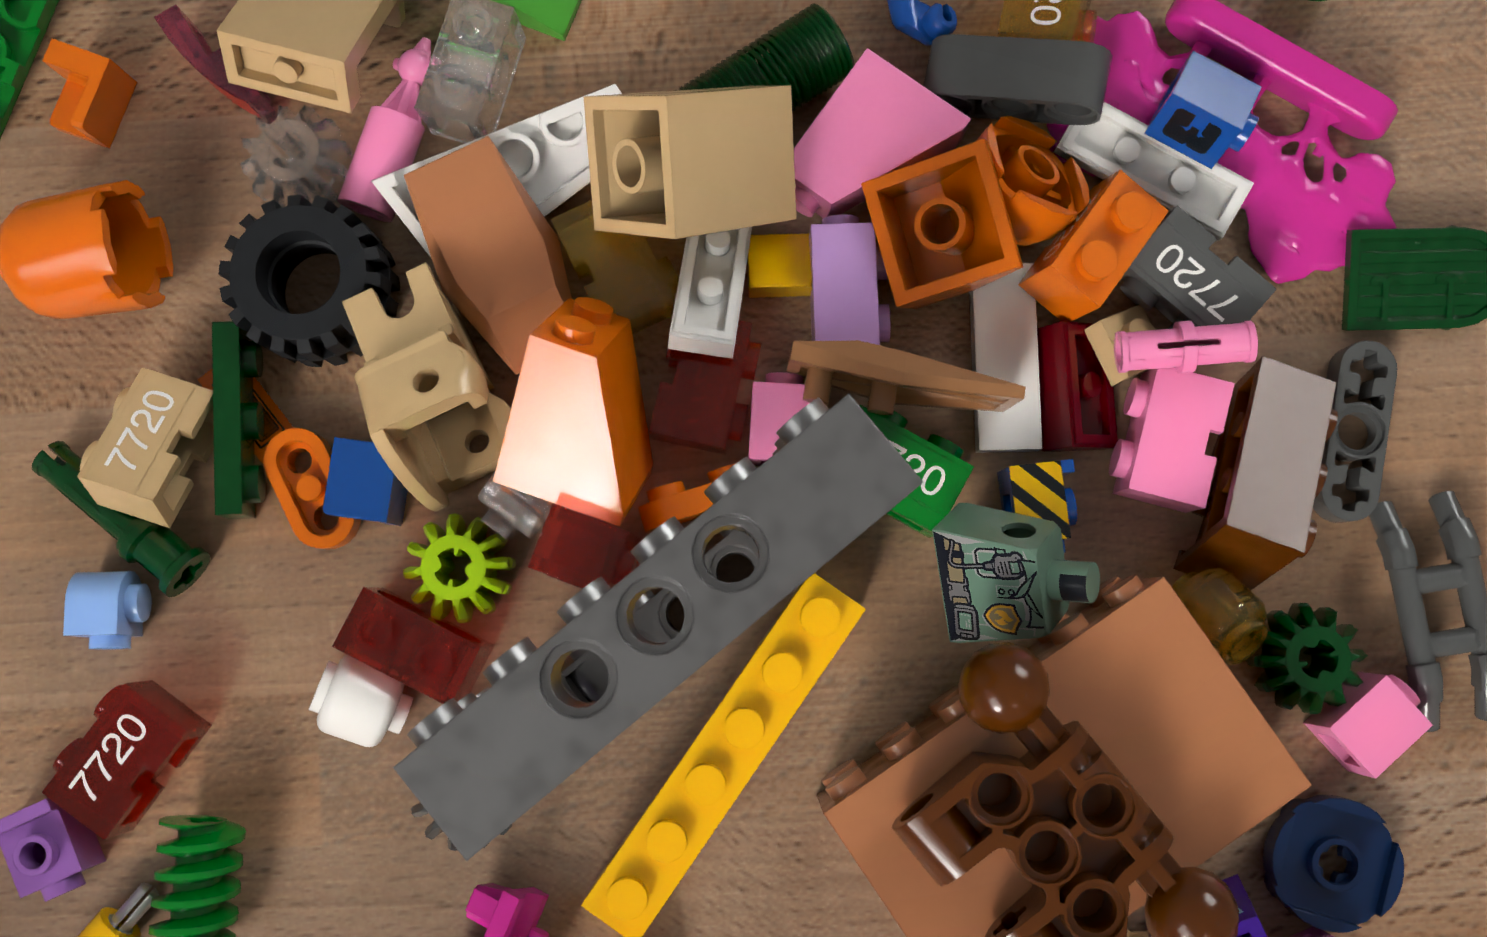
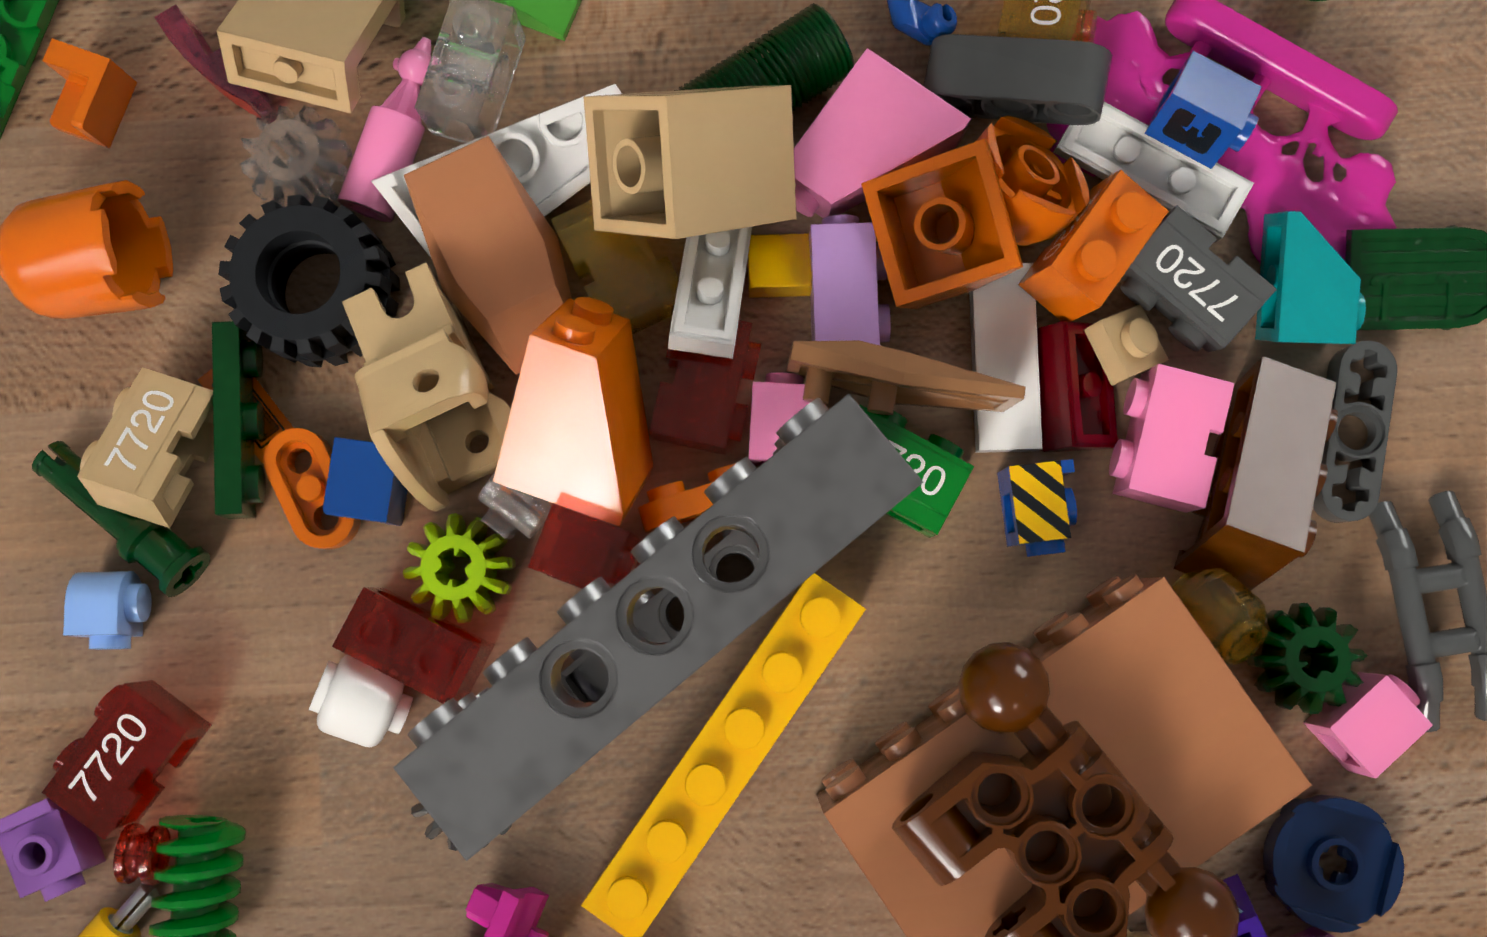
sand green torso [932,503,1100,643] -> none
bright pink pin [1114,321,1258,373] -> none
none -> clear red bush [113,823,171,886]
none -> teal slope [1255,211,1366,344]

